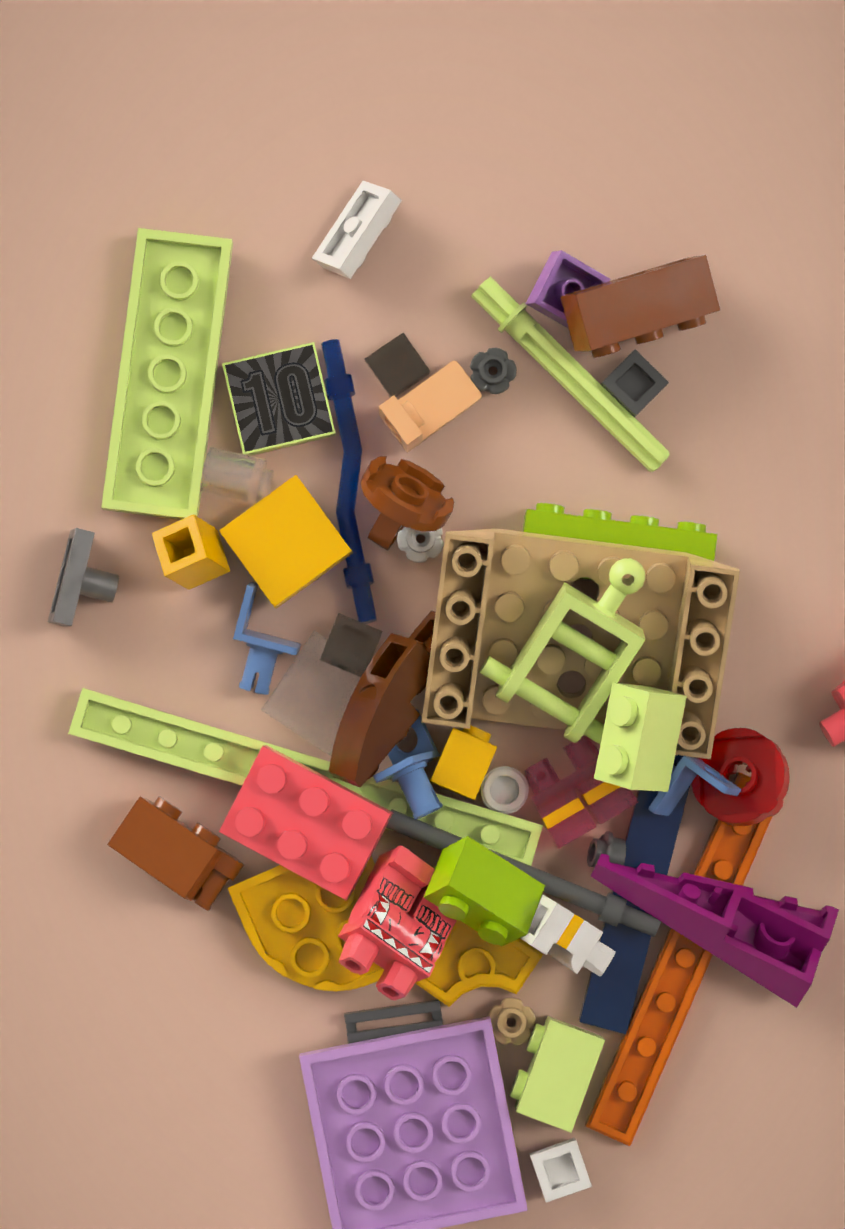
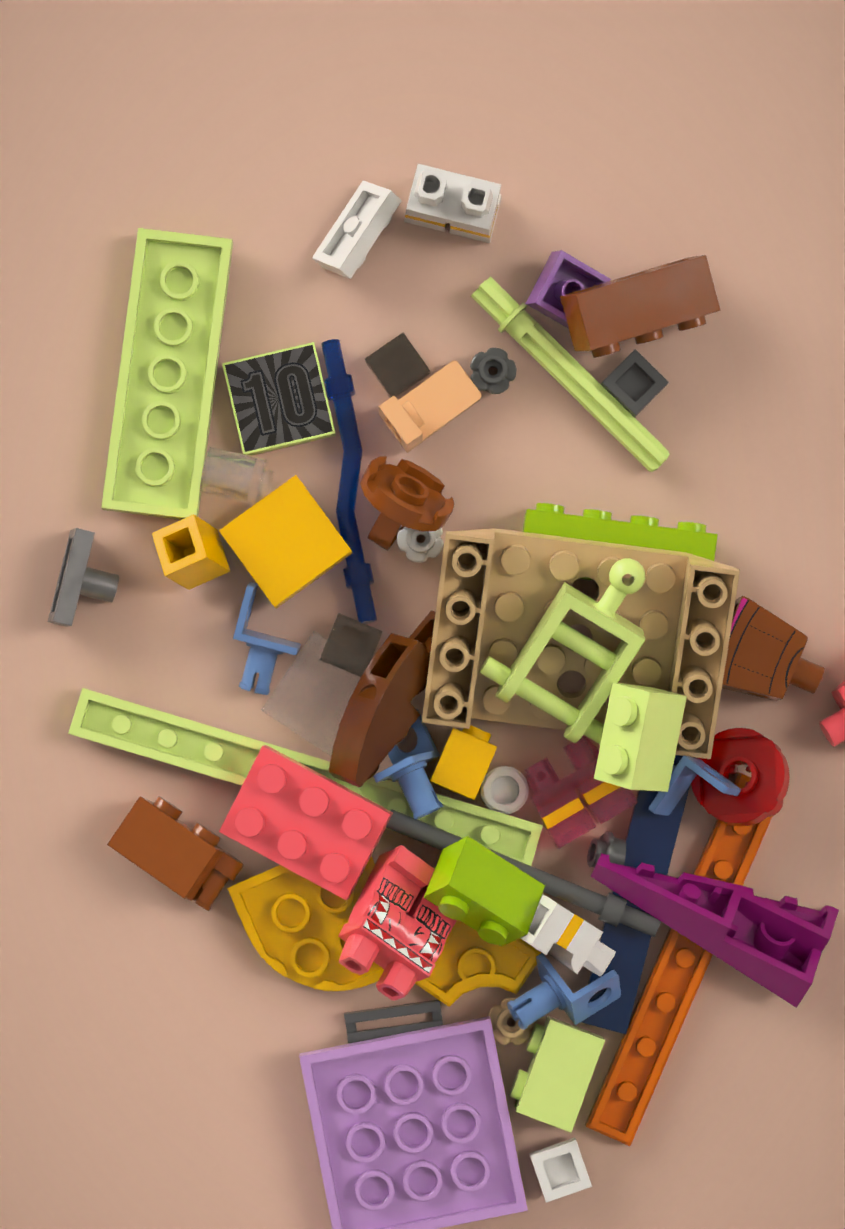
none -> white hips [404,164,501,243]
none -> medium blue bracket [507,953,621,1030]
none -> dark orange torso [722,596,825,701]

